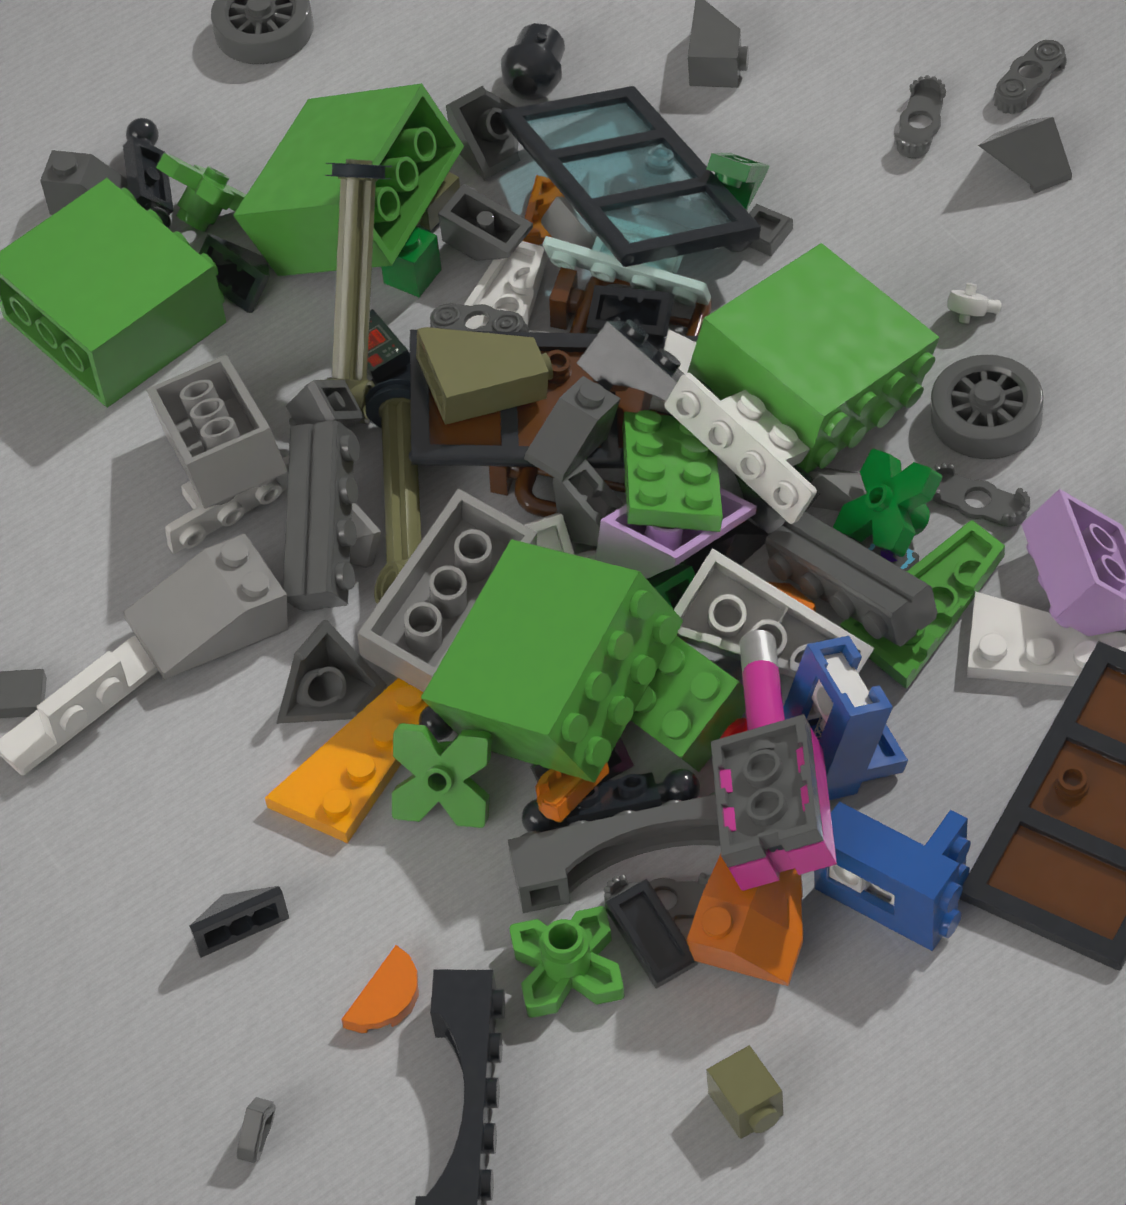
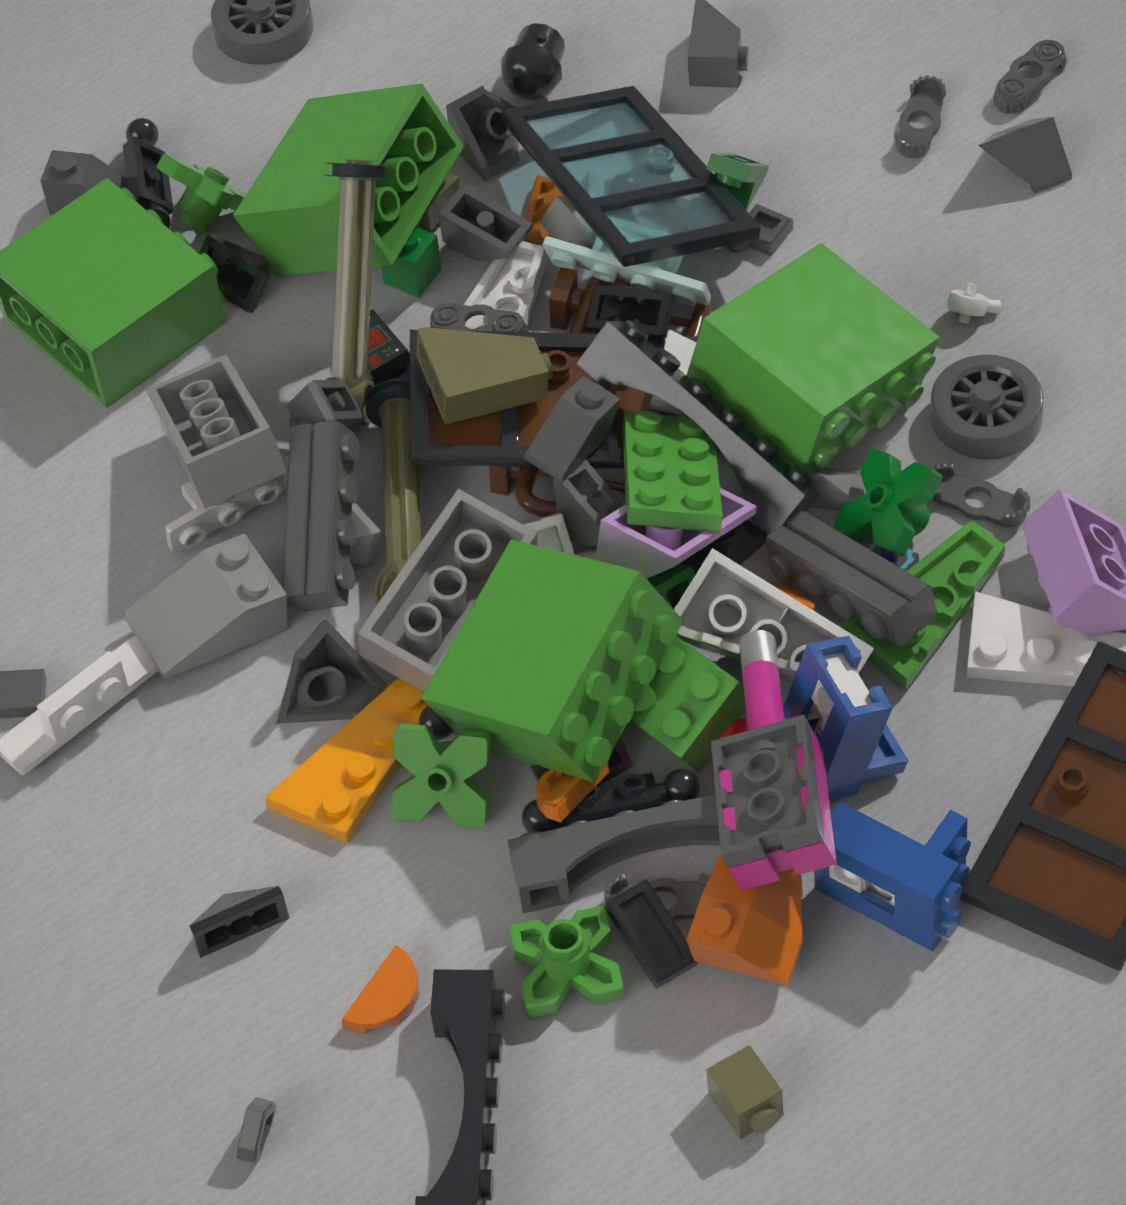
white bracket [664,373,817,524] -> none

